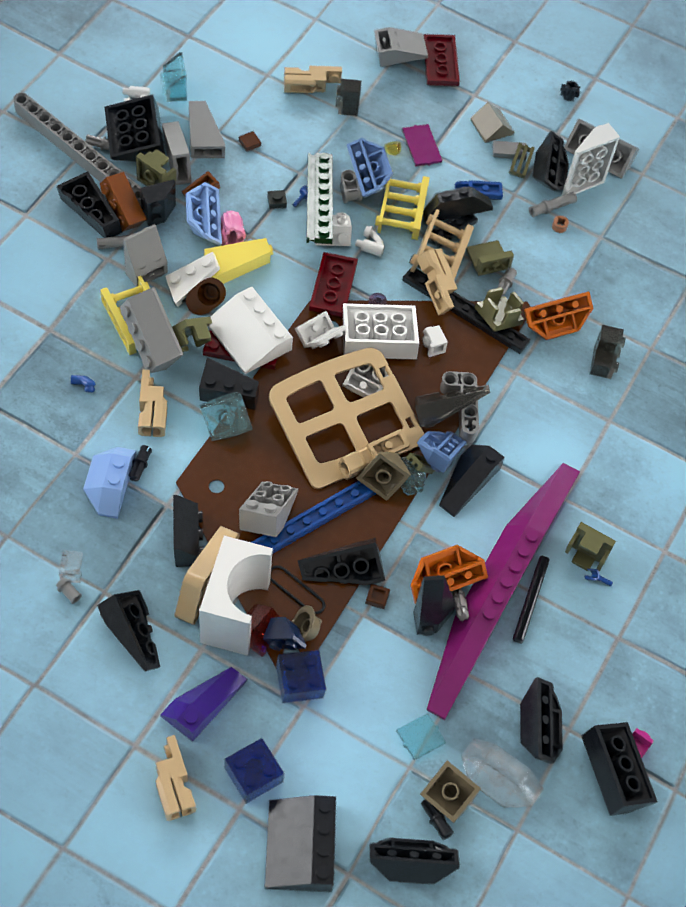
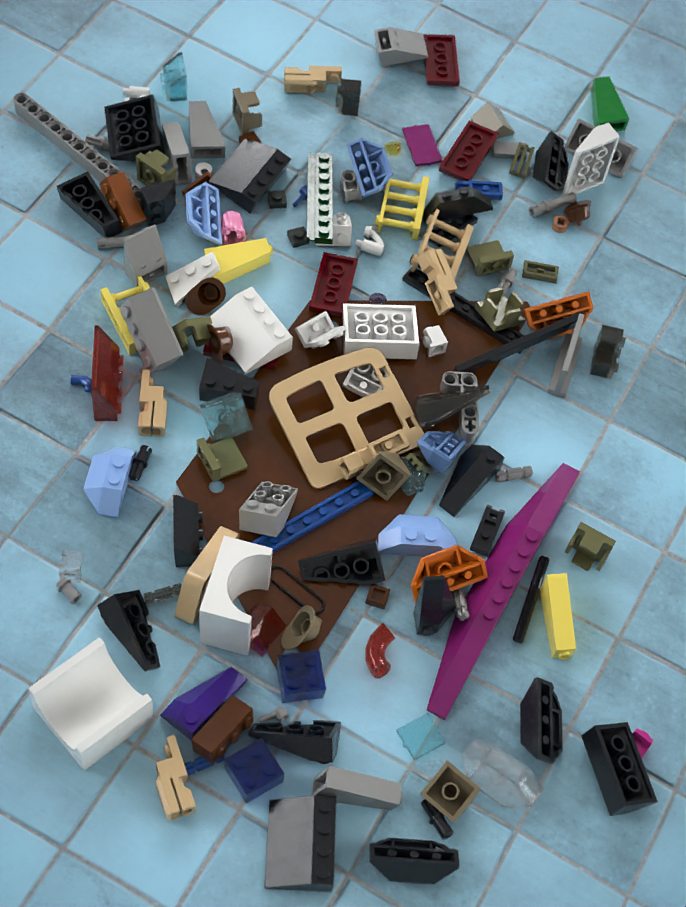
dark blue slope [263,617,306,651] -> none
black gear [560,81,580,101] -> none
blue hand [584,568,613,586] -> none
none -> white piece [28,637,154,771]
none -> clear red slope [91,325,124,421]
none -> clear smoke axle [144,583,182,605]
none -> blue axle [184,755,225,776]
none -> reddish brown brick [191,695,254,764]
none -> white tile [195,162,212,178]
none -> olive bracket [197,437,248,482]
none -> reddish brown piece [207,324,233,364]
none -> slope [208,138,291,214]
none -> dark tan panel [232,88,262,135]
none -> black wedge [248,720,341,764]
none -> light grey hand [258,706,289,723]
none -> pearl dark grey plate [287,226,310,248]
none -> light grey slope [312,766,403,810]
none -> clear red cylinder [365,623,396,678]
none -> light blue wedge [378,514,456,556]
none -> dark red plate [439,121,499,181]
none -> black tile [453,311,586,373]
none -> black plate [470,504,505,557]
none -> light grey axle [495,465,533,482]
none -> olive tile [522,260,559,284]
none -> light yellow slope [539,573,576,660]
none -> light grey fence [547,313,585,398]
none -> reddish brown piece [563,200,592,226]
none -> green slope [591,76,629,131]

